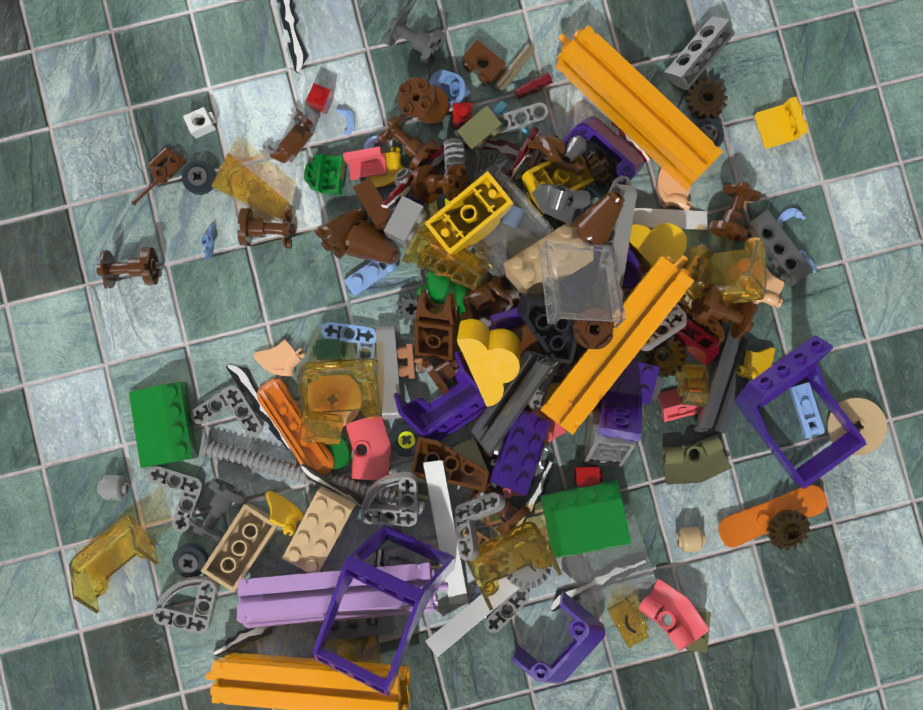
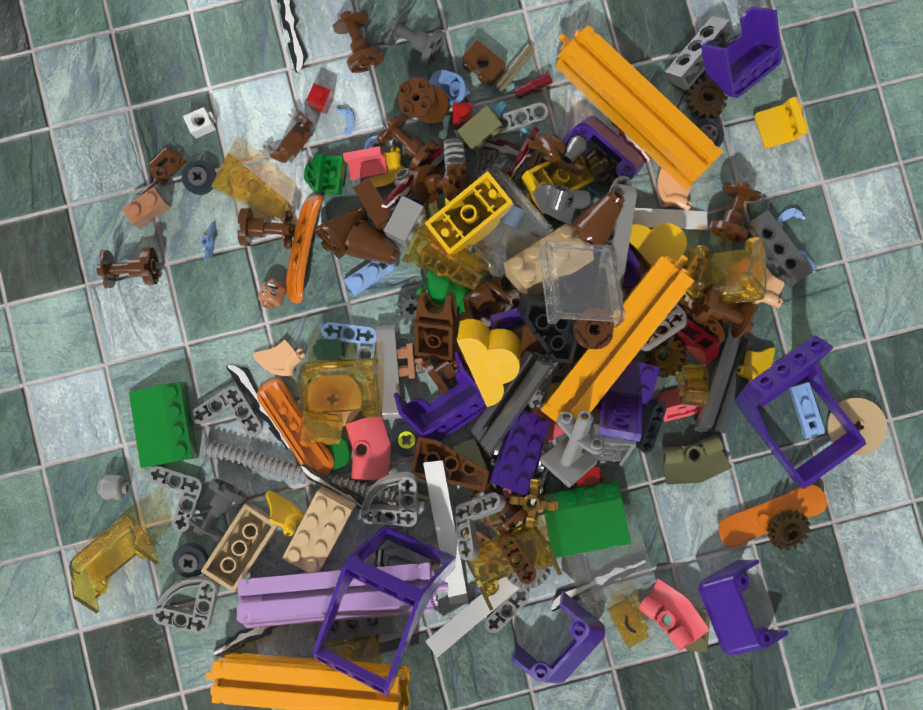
tan head [676,526,706,552] -> none
none -> nougat brick [122,187,171,229]
none -> nougat head [258,280,286,309]
none -> orange piece [285,195,323,304]
none -> reddish brown piece [332,10,384,73]
none -> reddish brown beam [497,533,536,584]
none -> pearl gold pin [509,478,559,528]
none -> light grey piece [540,411,605,488]
none -> black beam [635,398,667,453]
none -> dark purple windscreen [698,559,788,656]
none -> dark purple windscreen [701,6,782,98]

